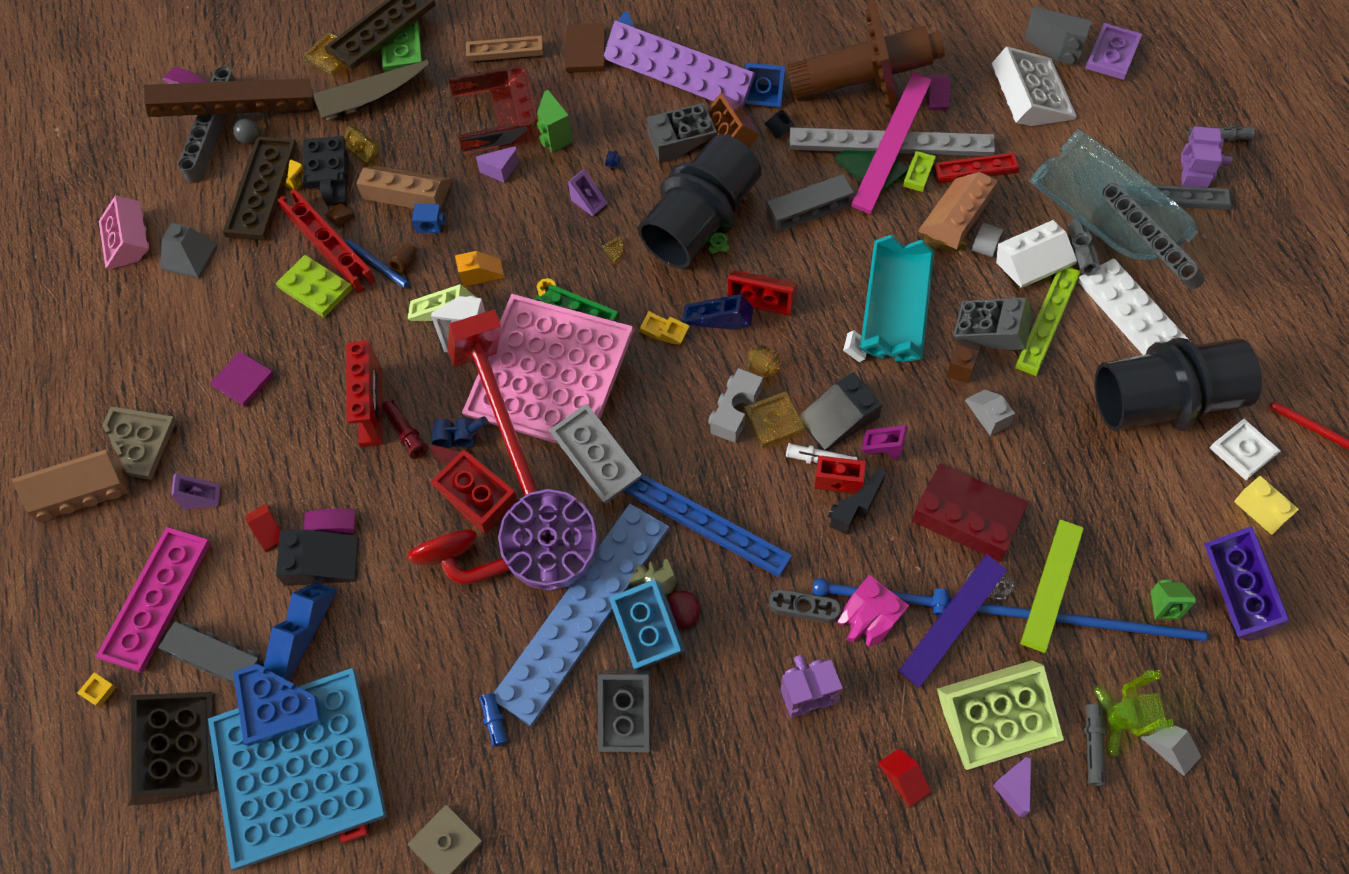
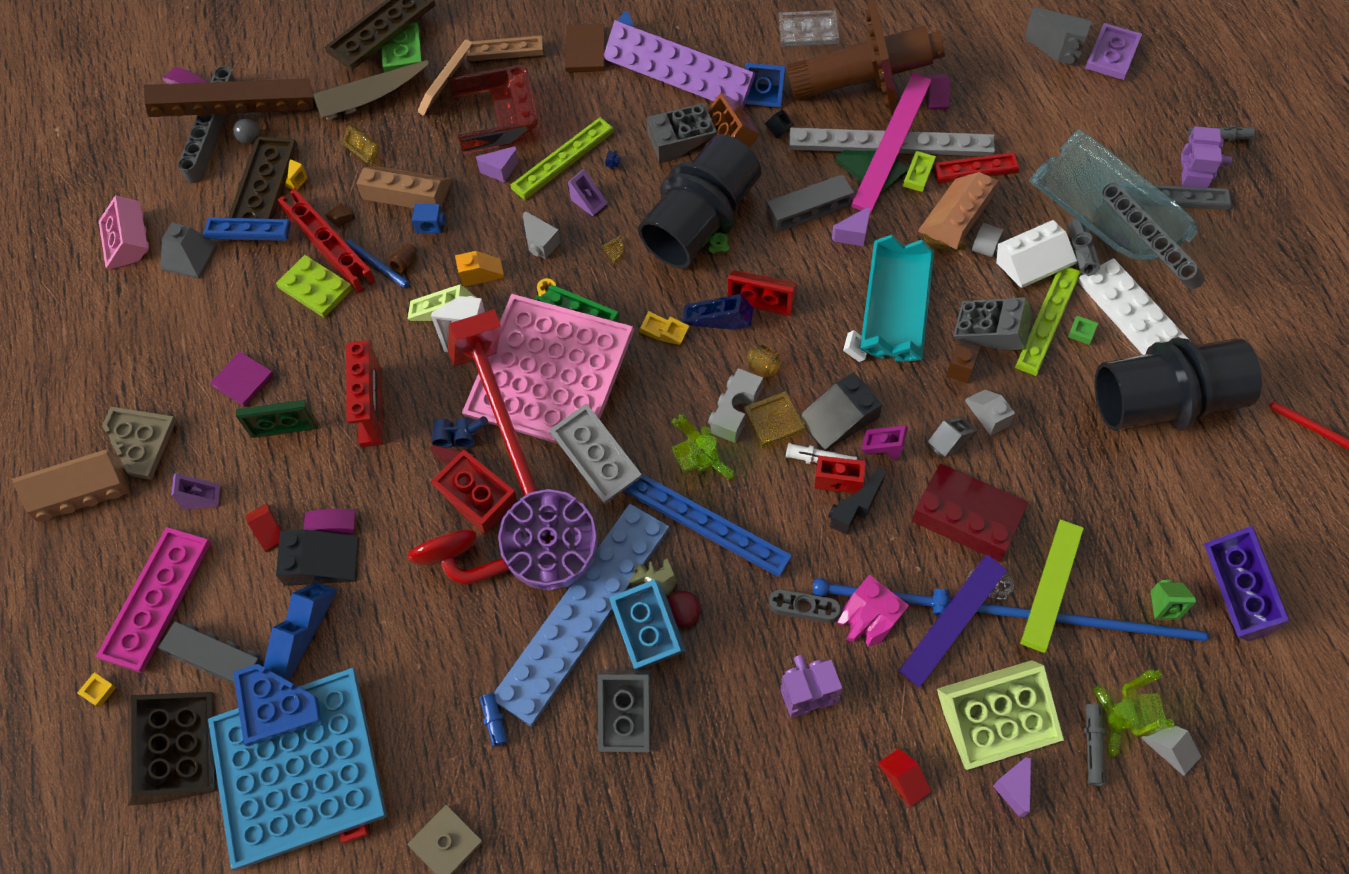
black plate [302,136,349,205] -> none
clear yellow plate [303,32,344,76] -> none
dark red pin [382,399,428,459] -> none
bright green slope [537,90,573,153] -> none
white slope [992,46,1077,126] -> none
white plate [1210,419,1281,480] -> none
light yellow brick [1234,476,1299,535] -> none
none -> blue tile [203,217,291,241]
none -> dark green tile [236,400,318,438]
none -> light nougat tile [418,39,472,116]
none -> lime tile [511,117,614,200]
none -> light grey slope [523,211,561,259]
none -> clear neon green piece [672,414,734,479]
none -> clear plate [778,10,839,47]
none -> medium lavender slope [832,207,870,246]
none -> slope [928,416,978,457]
none -> bright green plate [1068,315,1098,345]

